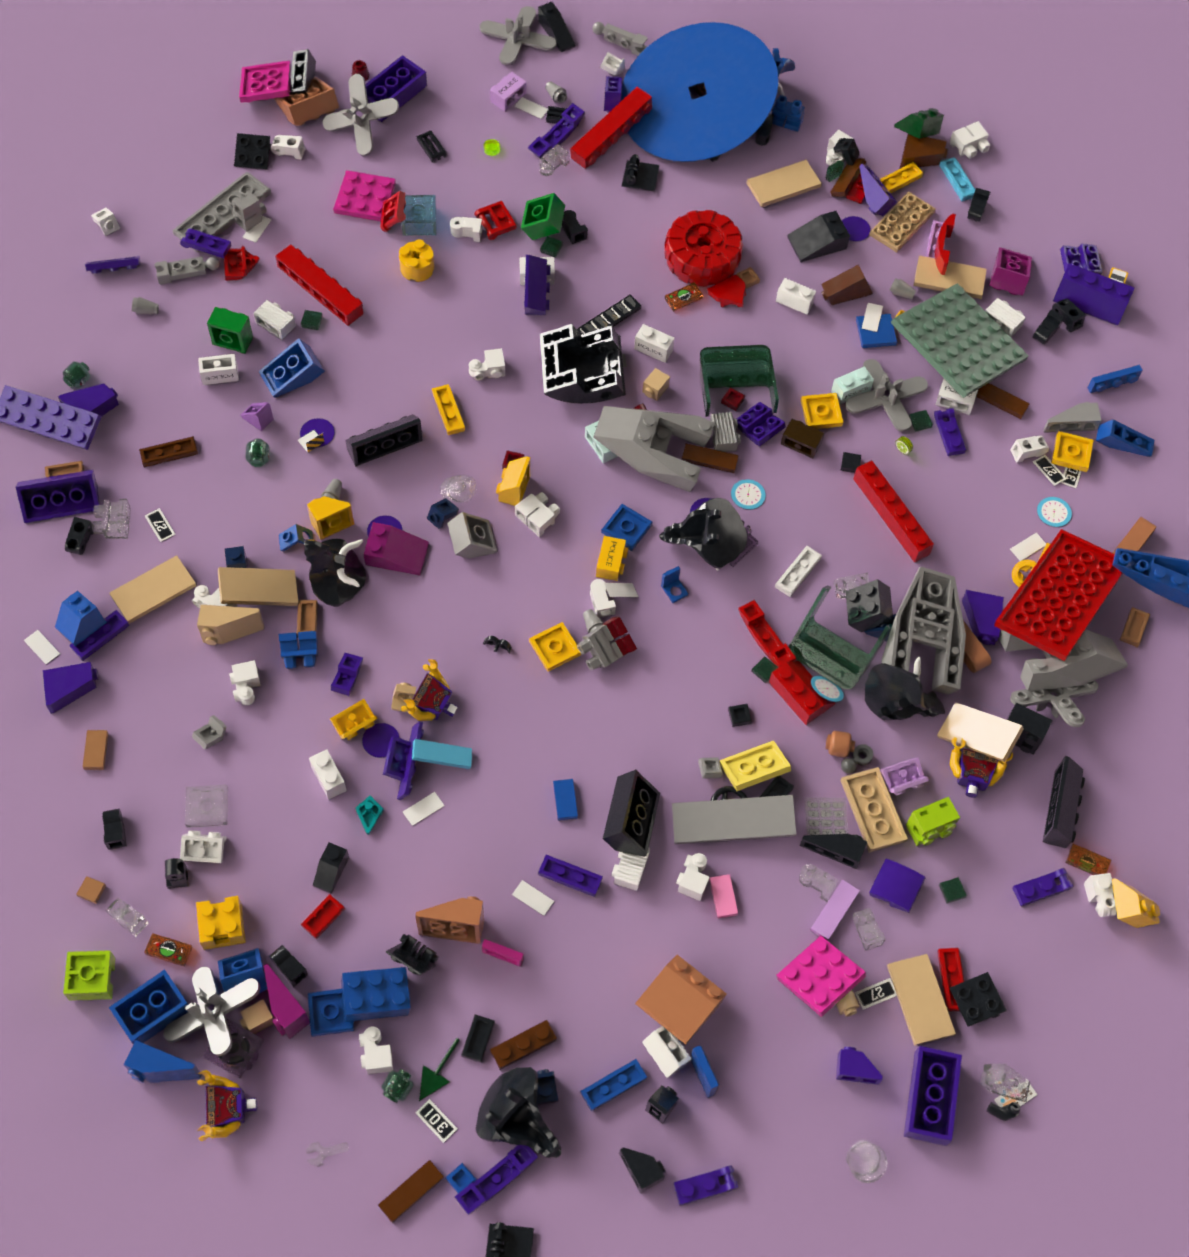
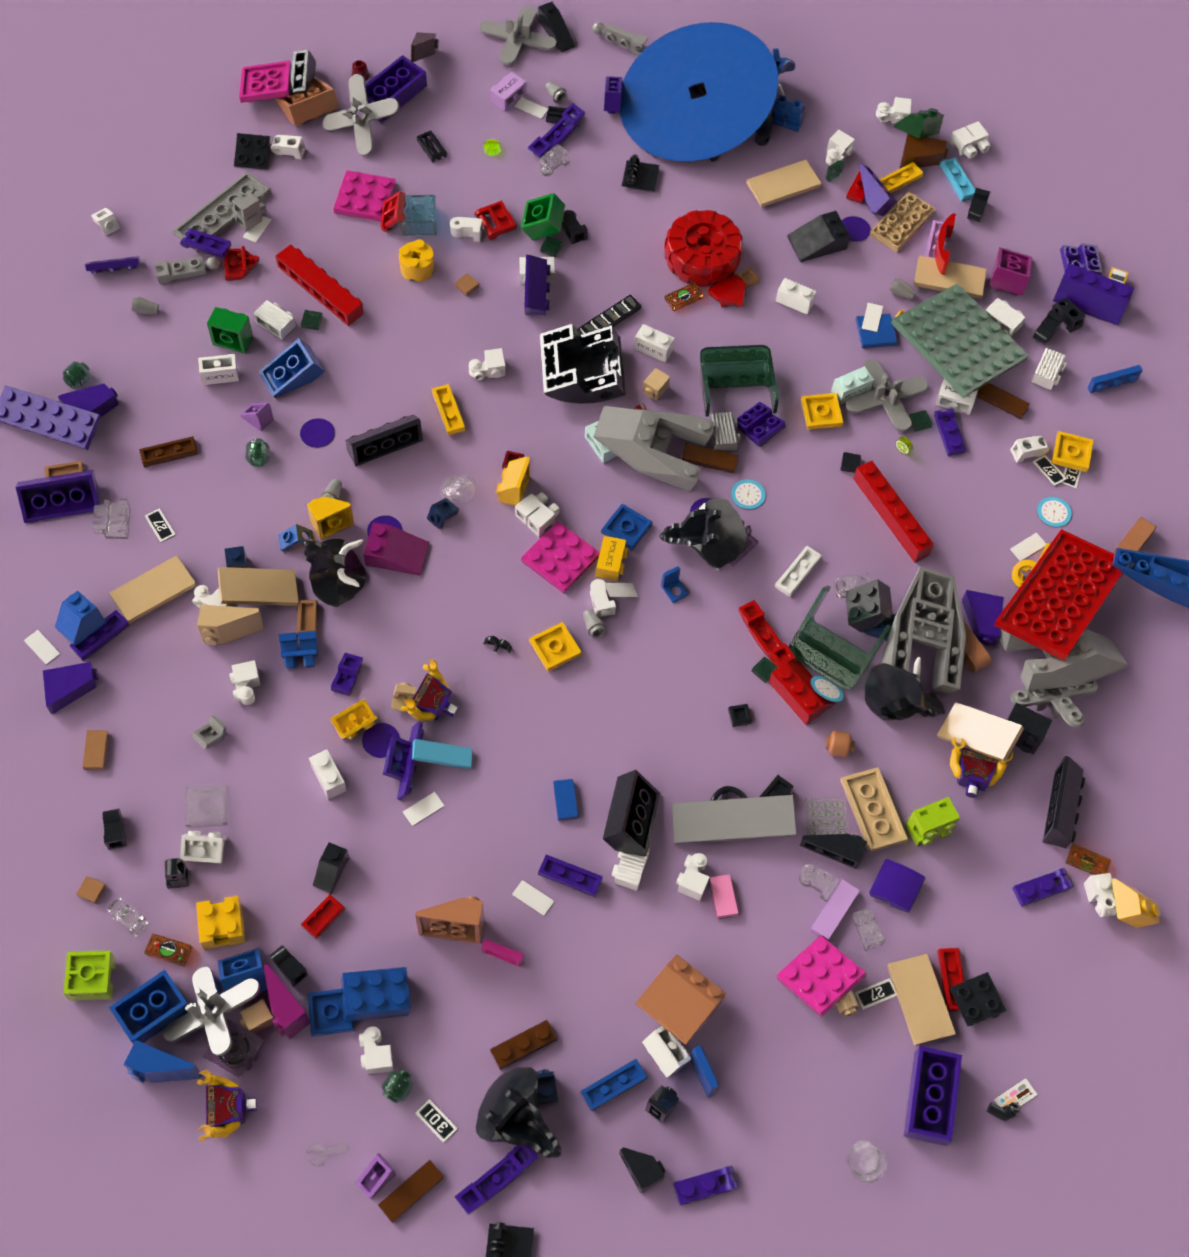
black leg [65,517,95,555] -> none
sticker [298,430,324,452] -> none
teal piece [355,795,384,835] -> none
black hinge [386,934,439,975] -> none
dark green piece [419,1038,459,1101] -> none
blue tile [446,1163,477,1193] -> none
light grey slope [447,512,497,559] -> none
black tile [461,1014,495,1063] -> none
red brick [570,86,652,169] -> none
light grey hips [577,617,637,670] -> none
white plate [600,52,625,76] -> none
light grey tile [698,757,723,779] -> none
light yellow plate [720,740,791,791] -> none
dark red tile [721,387,746,411] -> none
dark brown brick [781,419,825,459] -> none
reddish brown slope [821,264,873,305] -> none
reddish brown tile [830,158,866,197] -> none
black bracket [833,138,860,165] -> none
dark purple slope [836,1047,883,1085] -> none
dark grey plate [841,744,873,774] -> none
lavender bracket [880,757,929,795] -> none
clear green tile [939,877,967,904] -> none
clear slope [980,1064,1030,1102] -> none
light grey slope [1043,402,1102,432] -> none
blue slope [1096,419,1155,457] -> none
medium nougat tile [1120,607,1150,648] -> none
none -> medium lavender slope [356,1153,396,1199]
none -> dark brown slope [411,32,439,62]
none -> medium nougat tile [455,273,479,296]
none -> dark pink plate [521,521,600,594]
none -> white brick [876,97,911,124]
none -> white brick [1031,348,1067,390]

